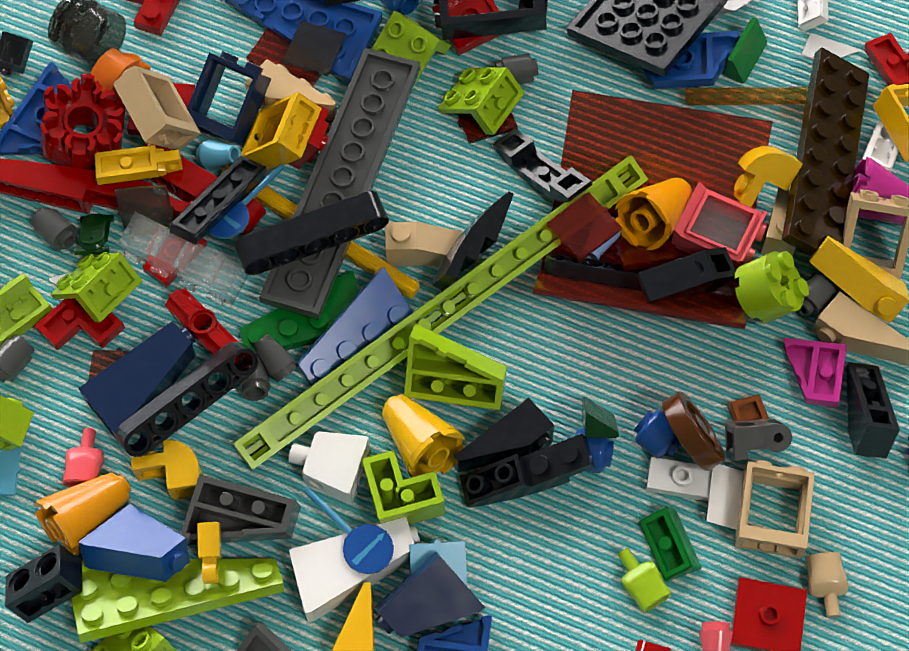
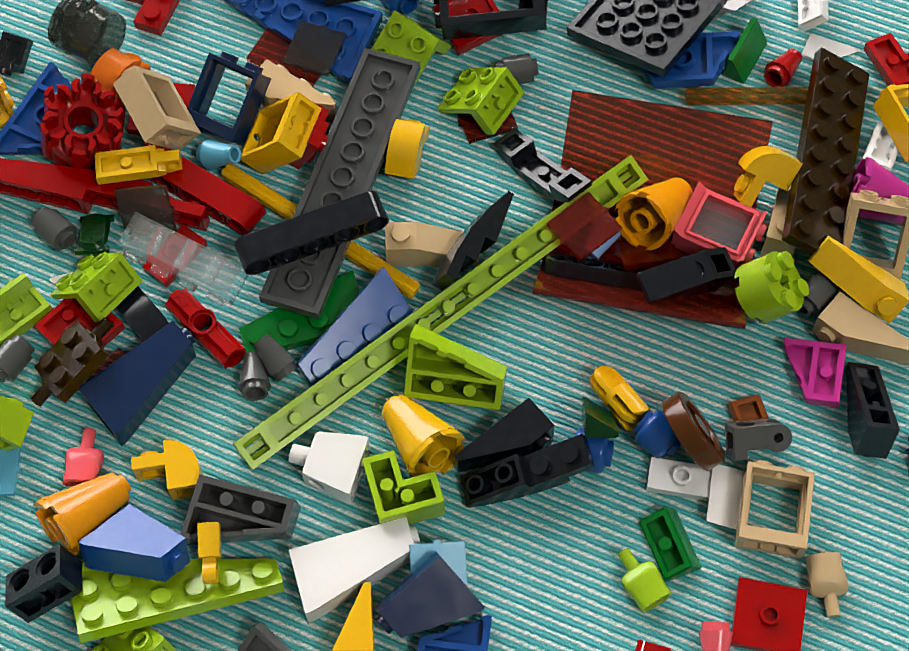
black beam [116,342,258,457] -> none
black tile [169,155,266,245] -> none
piece [208,164,284,239] -> none
blue piece [304,488,394,575] -> none
none -> dark brown plate [30,317,114,407]
none -> black slope [115,286,169,342]
none -> yellow brick [384,119,430,179]
none -> yellow arm [590,366,650,431]
none -> red cone [764,48,802,88]

